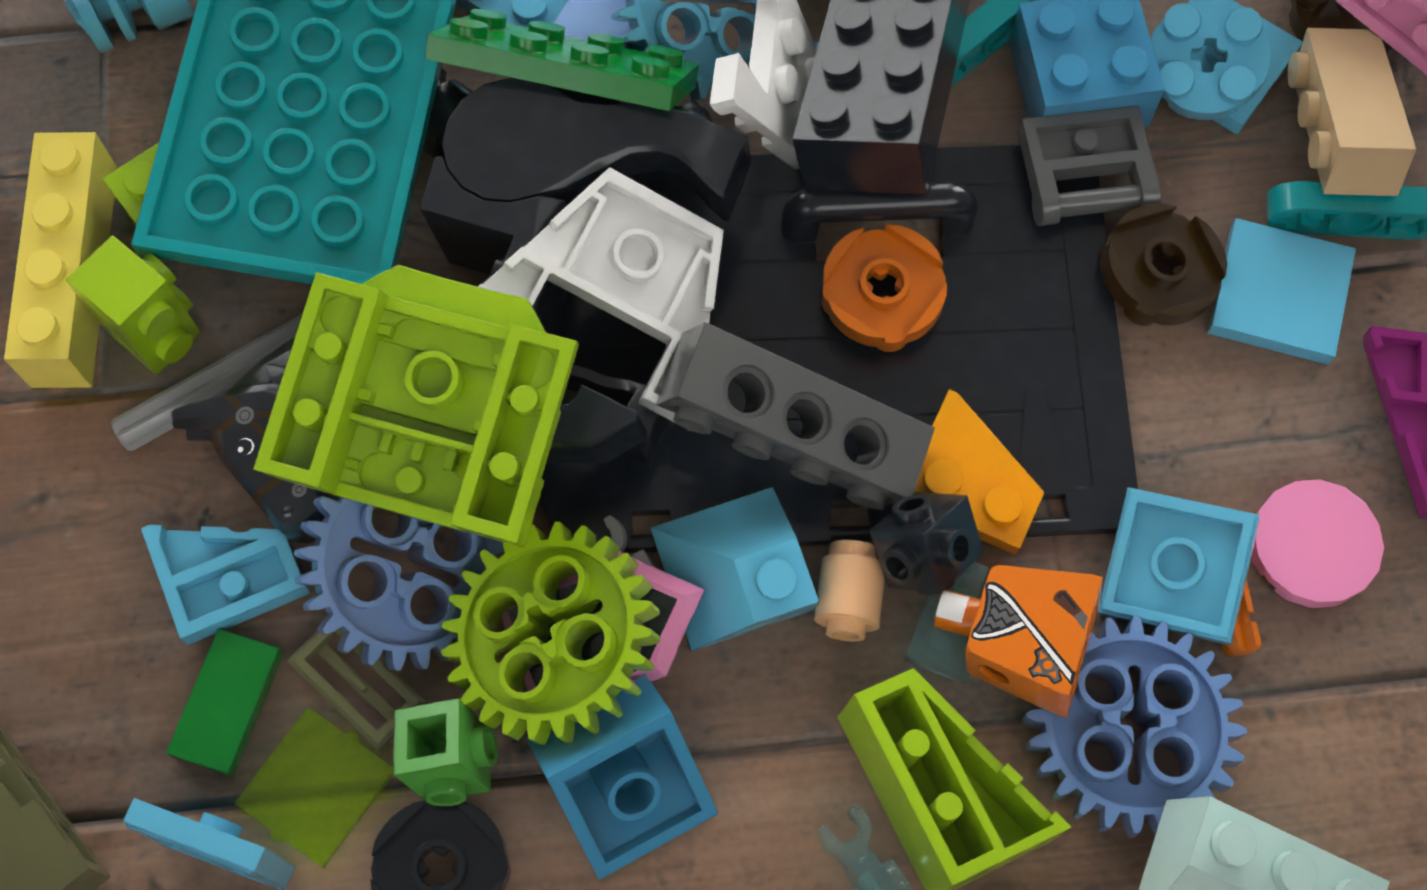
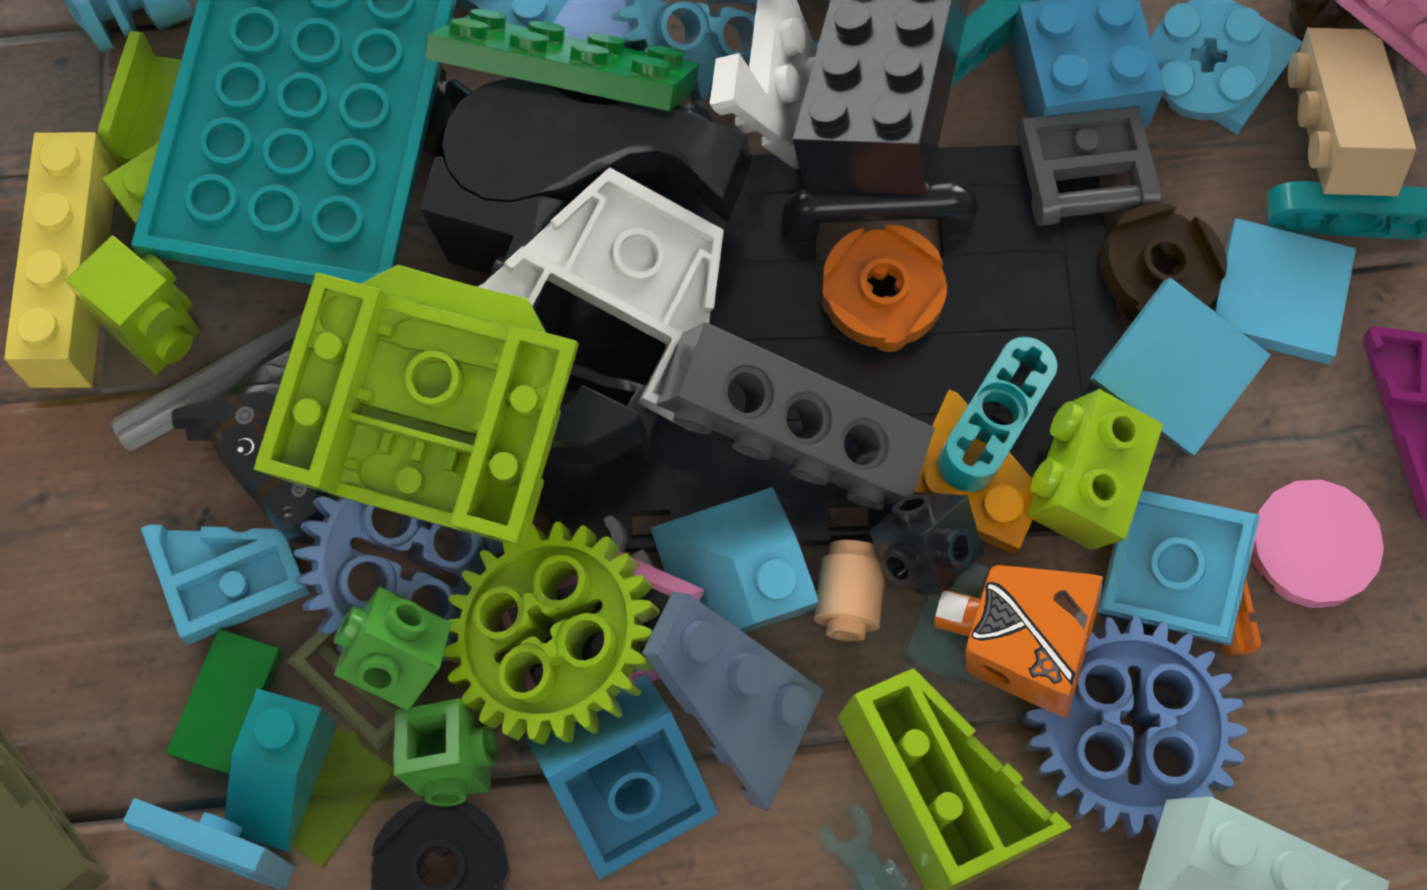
none -> lime panel [98,31,181,167]
none -> teal slope [224,688,337,853]
none -> bright green brick [334,587,452,711]
none -> sand blue wing [642,592,824,811]
none -> teal beam [937,337,1057,492]
none -> lime brick [1027,389,1164,550]
none -> medium azure tile [1089,278,1271,456]

